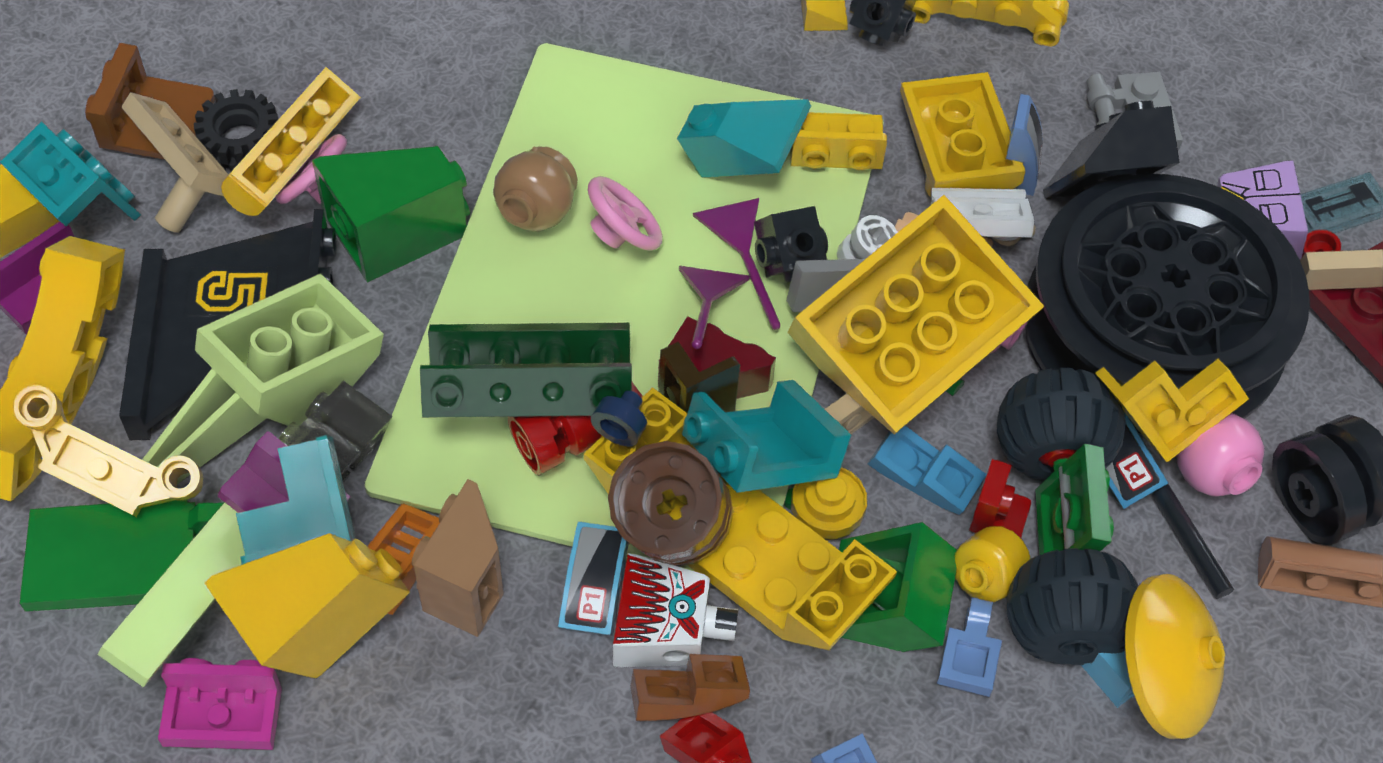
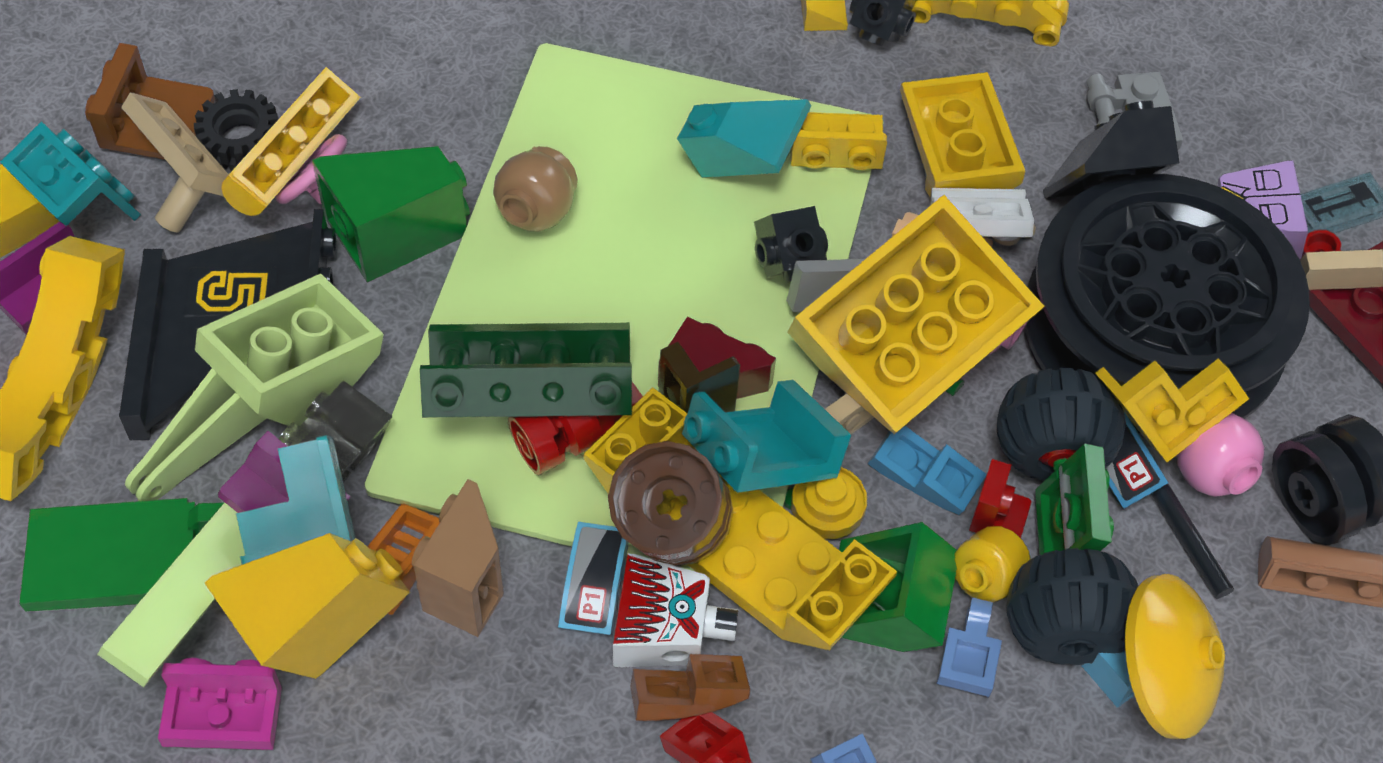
plate [13,385,203,517] -> none
bright pink piece [587,176,663,251] -> none
dark blue tile [591,390,647,447] -> none
magenta piece [679,266,750,349] -> none
magenta piece [693,198,780,330] -> none
white wheel [837,215,898,260] -> none
medium blue slope [1006,94,1043,196] -> none

